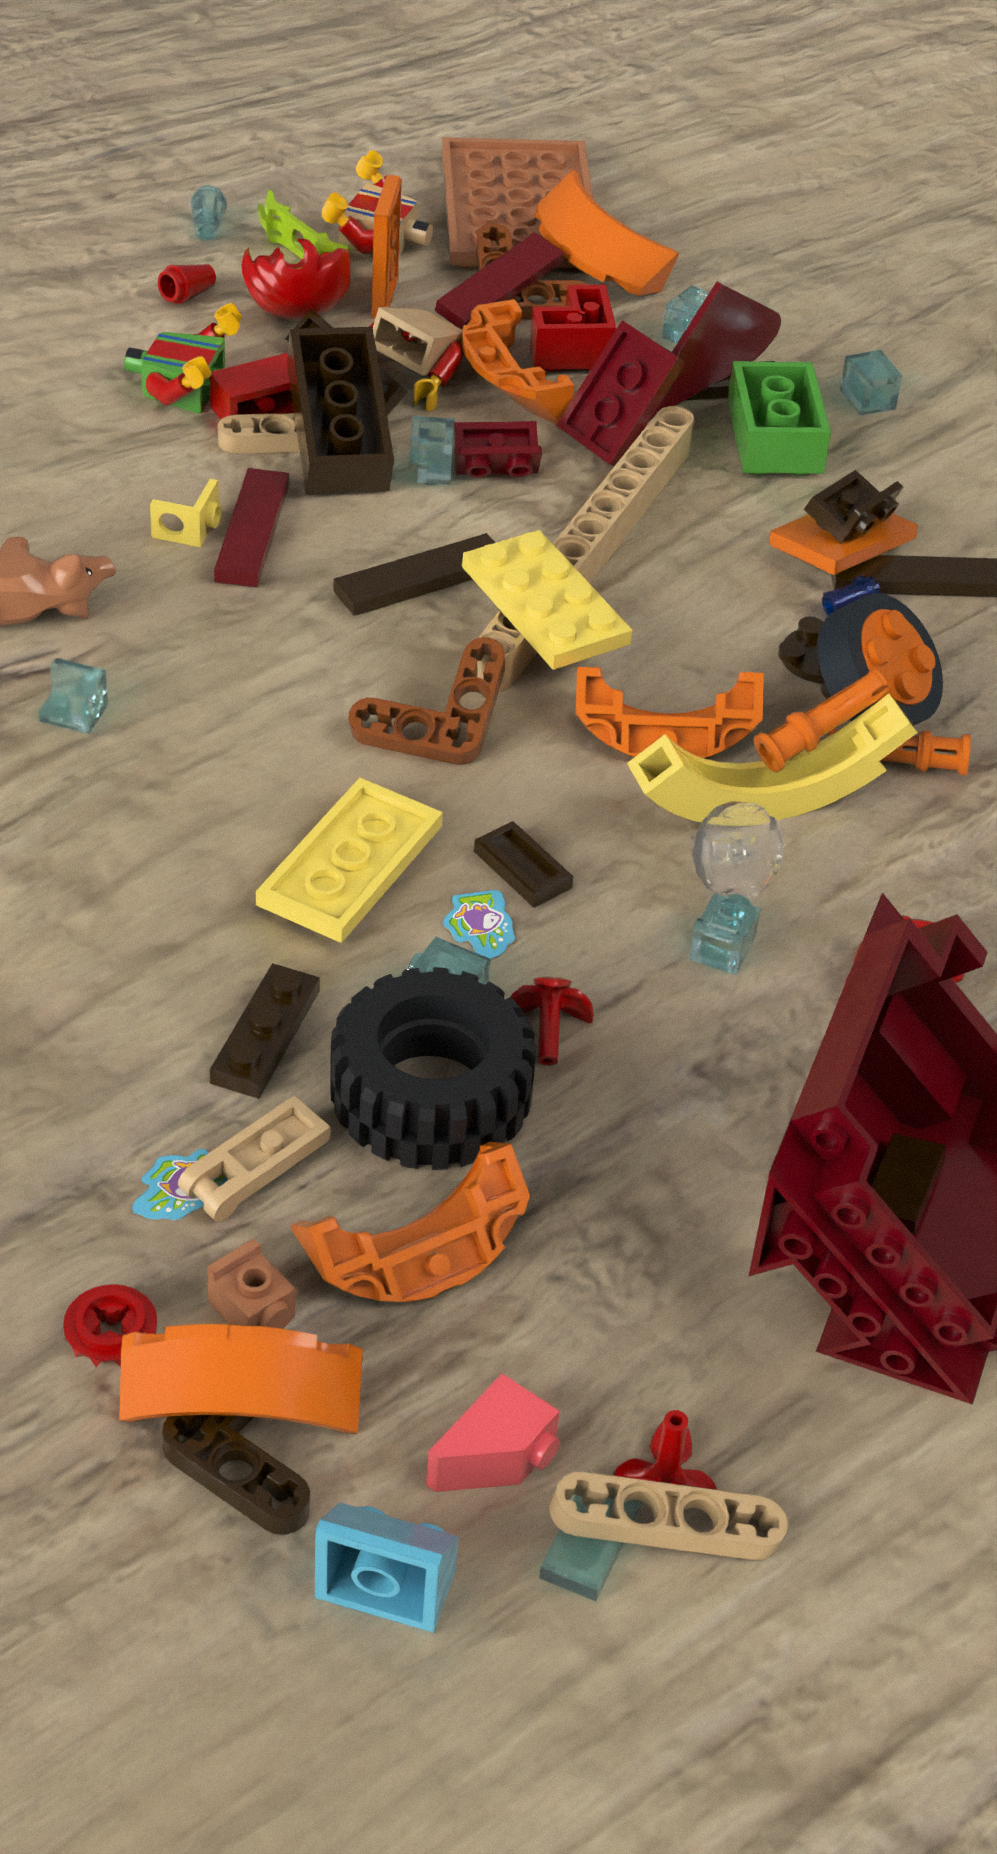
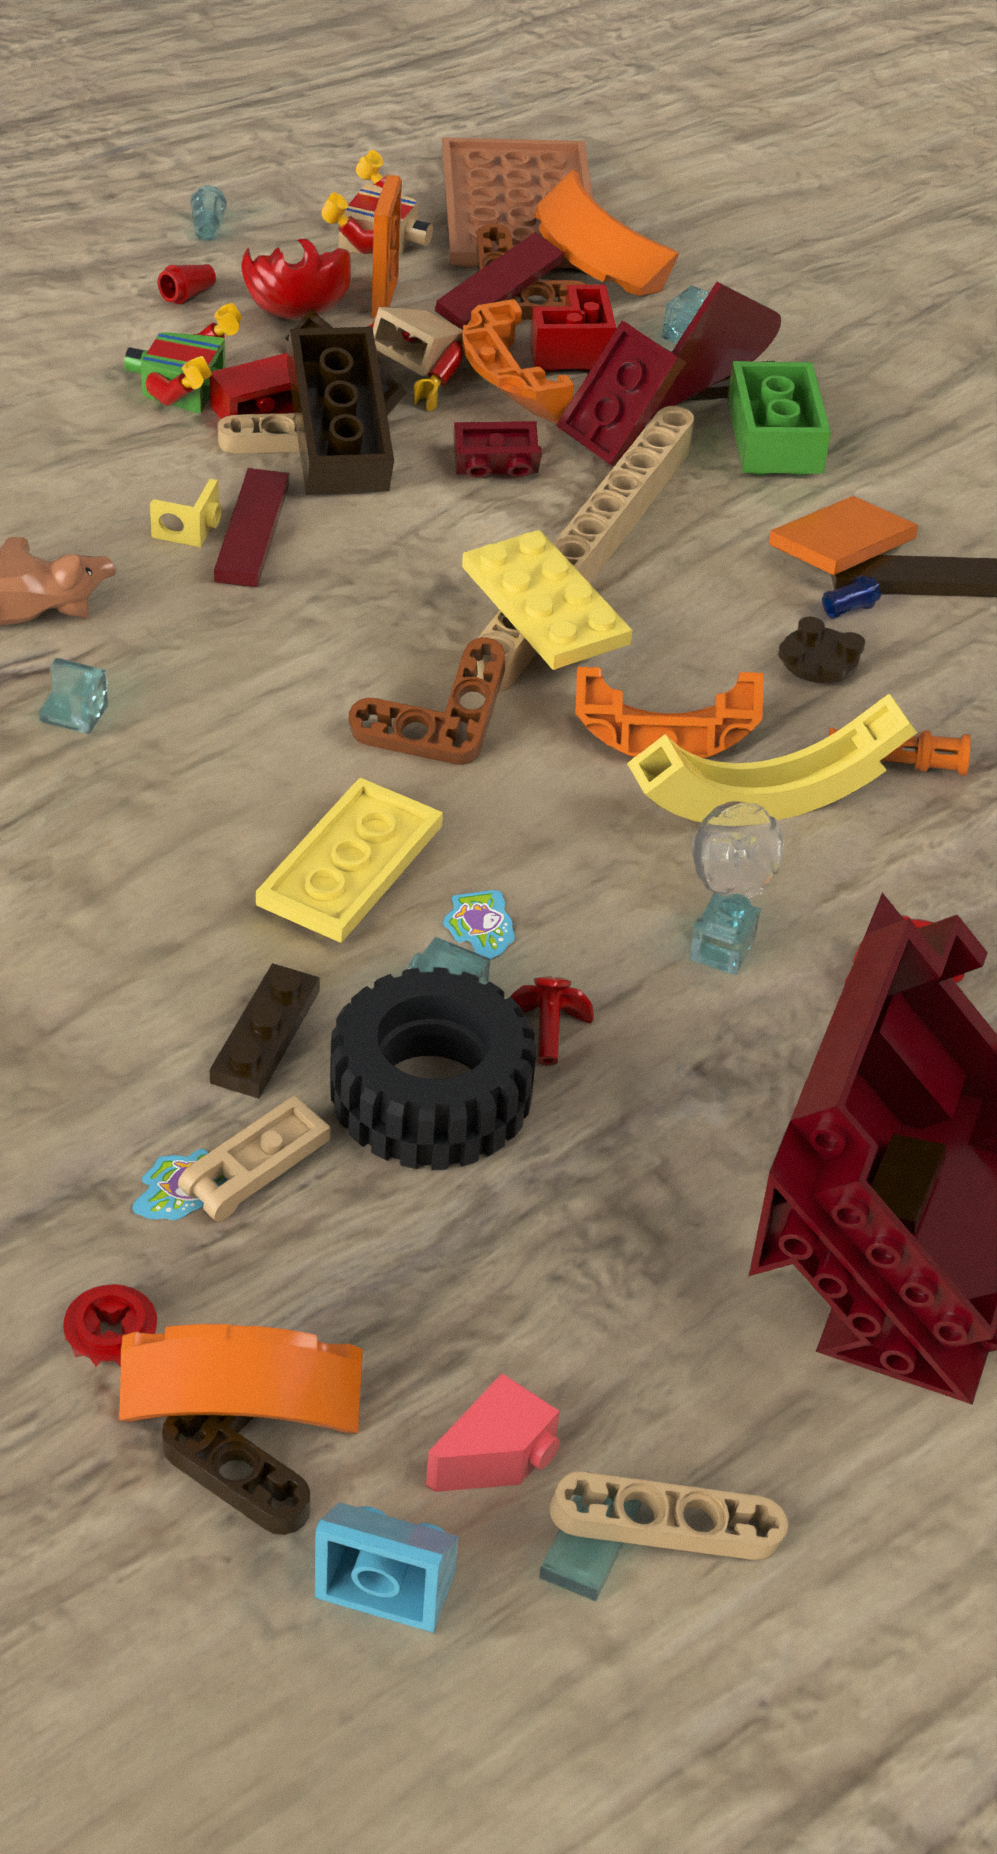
nougat brick [207,1238,295,1329] -> none
lime piece [258,190,351,283] -> none
orange windscreen [290,1142,530,1302] -> none
dark brown tile [333,533,495,616] -> none
clear light blue brick [410,416,455,485] -> none
dark brown tile [474,821,574,908] -> none
red plant [613,1410,717,1490] -> none
orange pin [753,669,890,773] -> none
dark brown bracket [804,470,904,543] -> none
wheel [818,593,943,726] -> none
clear light blue brick [840,350,902,415] -> none

